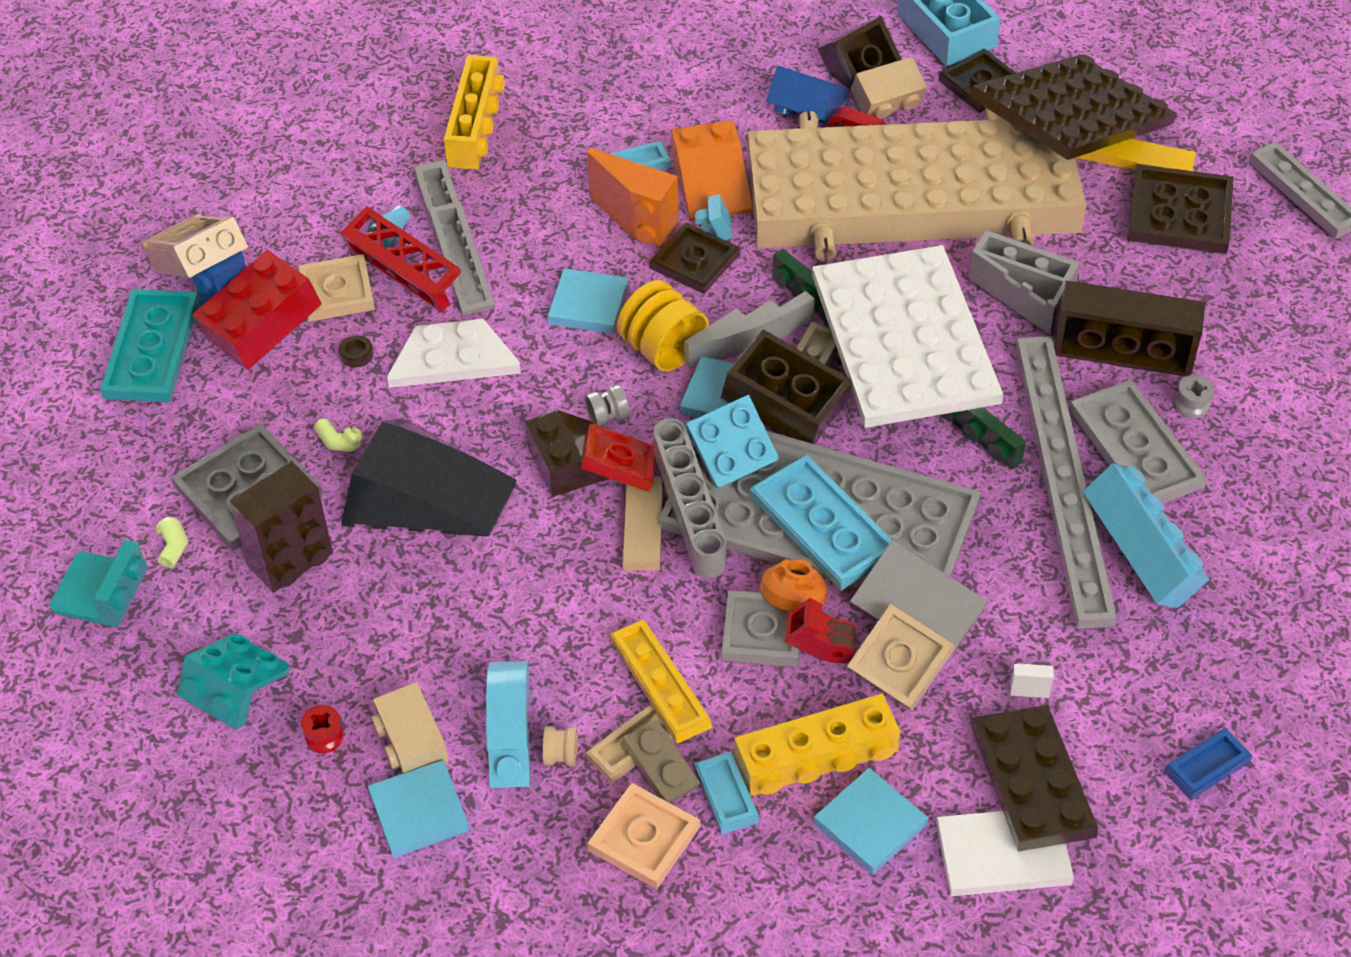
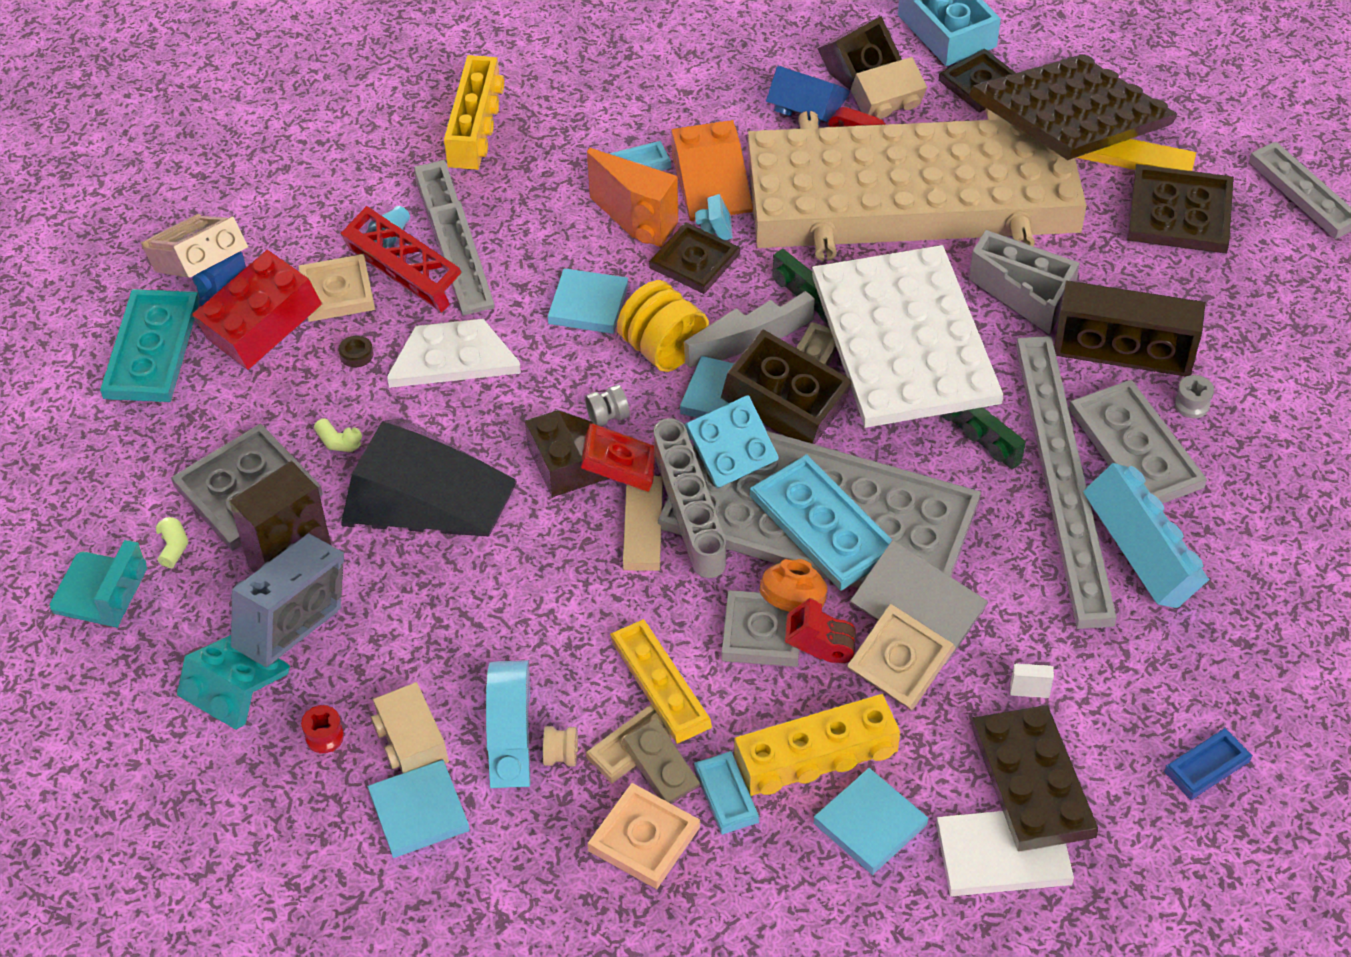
none -> sand blue piece [231,533,344,668]

